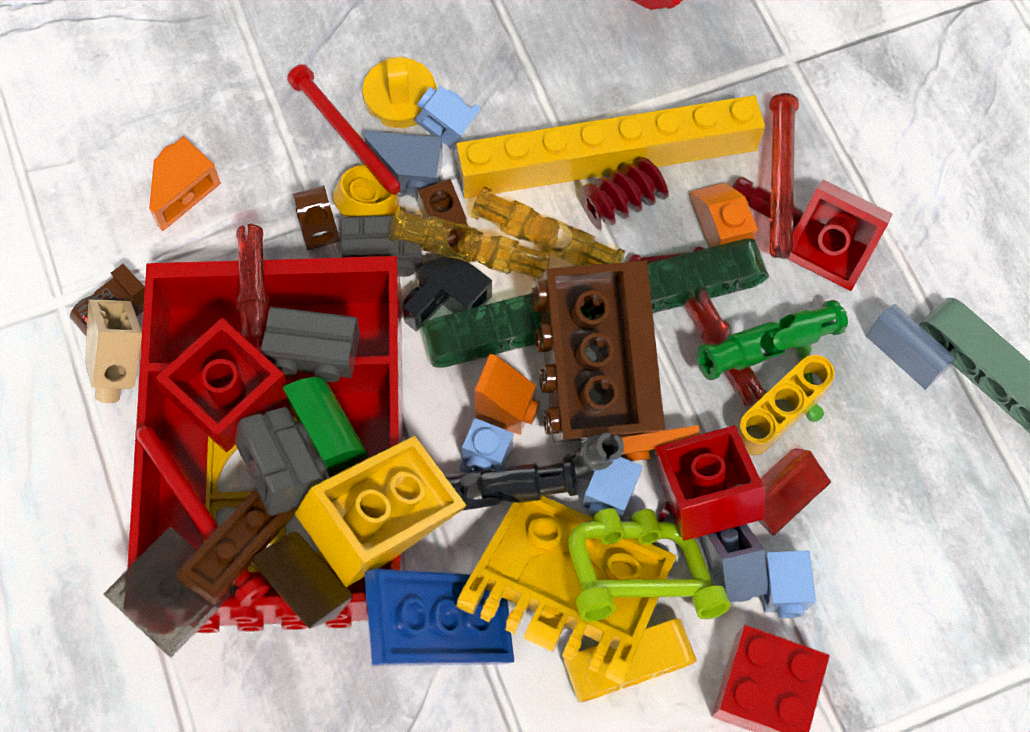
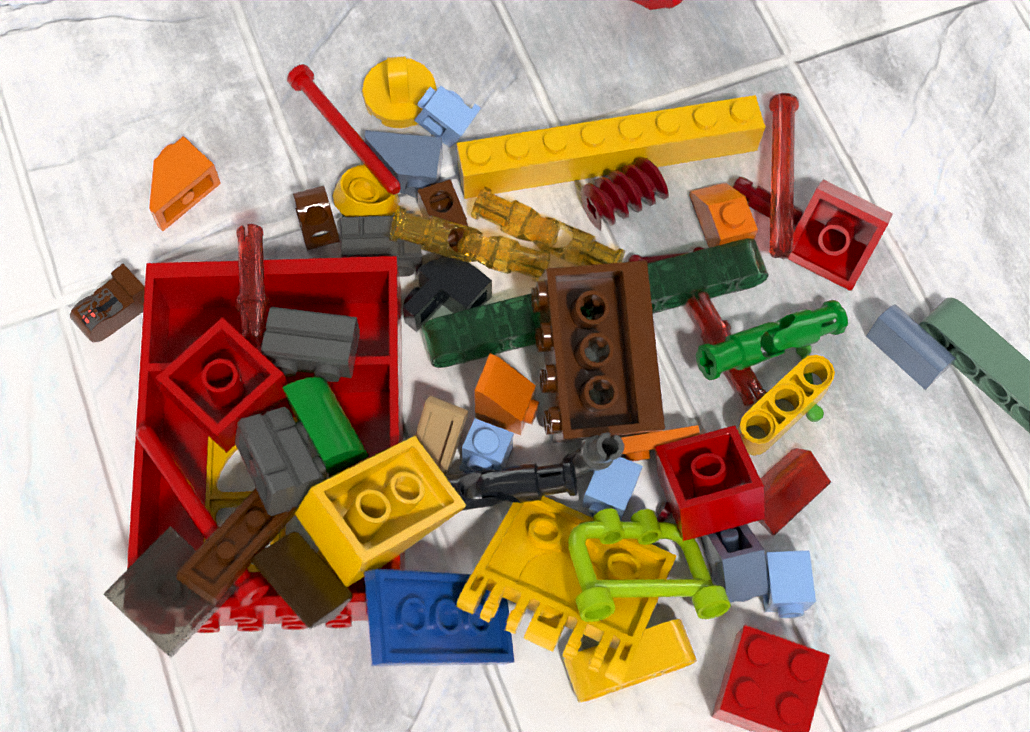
tan torso [85,300,142,403] -> none
none -> tan tile [415,395,469,475]

